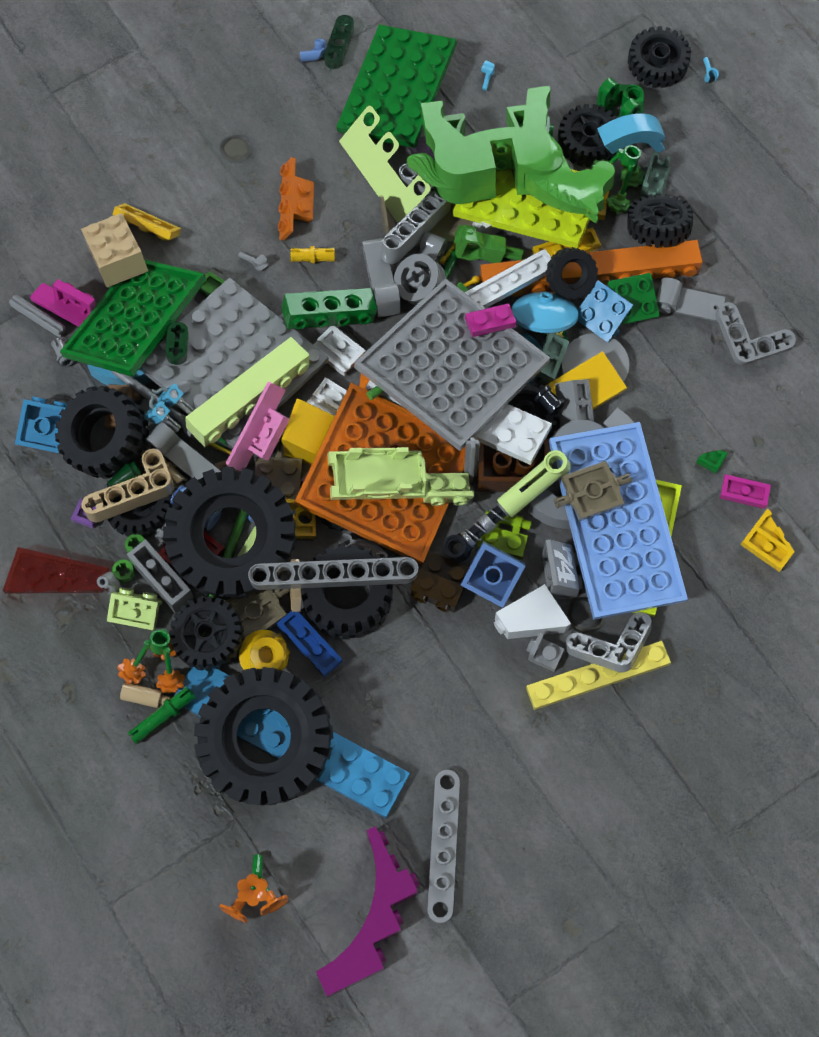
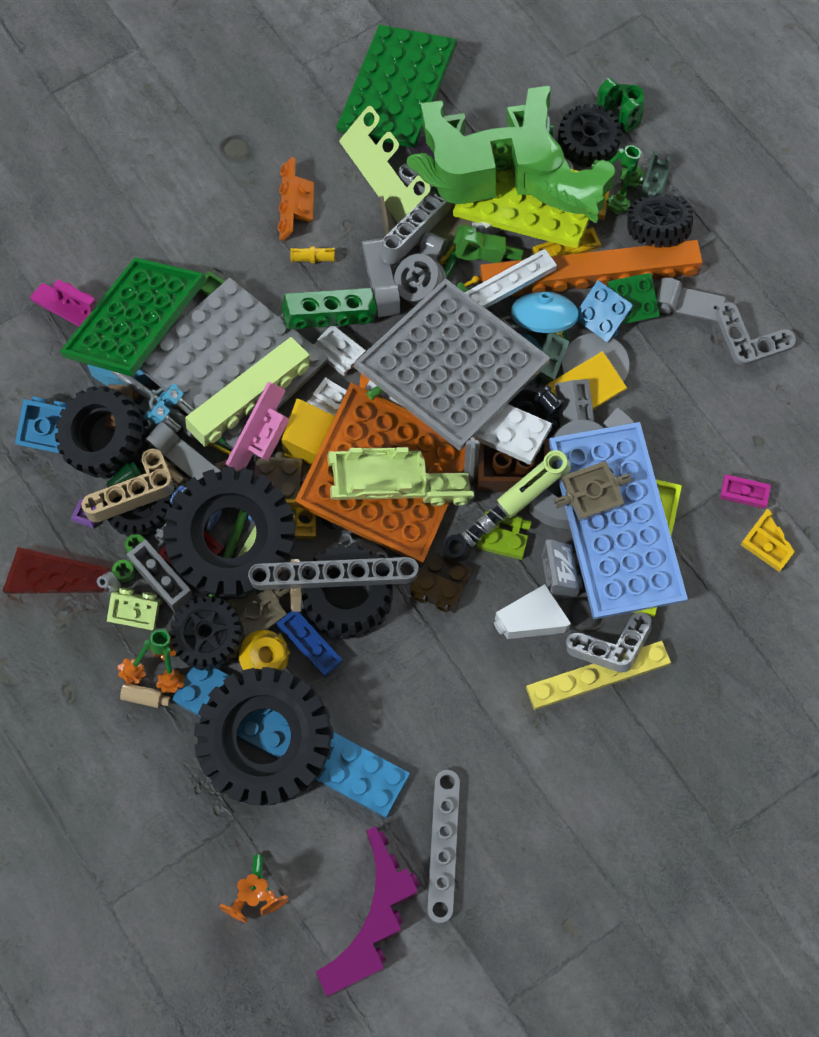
light grey axle [9,295,66,337] -> none
light grey pin [51,337,74,367] -> none
tan brick [81,213,148,287] -> none
yellow plate [112,203,181,241] -> none
green pin [128,686,196,744] -> none
dark green beam [166,322,189,365] -> none
light grey hand [238,252,269,271] -> none
medium blue arm [300,39,327,62] -> none
clear green beam [324,15,354,69] -> none
medium blue slope [461,541,526,608] -> none
dark pink plate [465,304,516,337] -> none
medium azure hand [481,60,495,91] -> none
light grey bracket [526,633,565,672] -> none
black tyre [545,247,598,299] -> none
medium azure arch [597,114,665,154] -> none
black wheel [628,26,691,88] -> none
green tile [696,450,728,474] -> none
medium azure hand [703,57,719,82] -> none

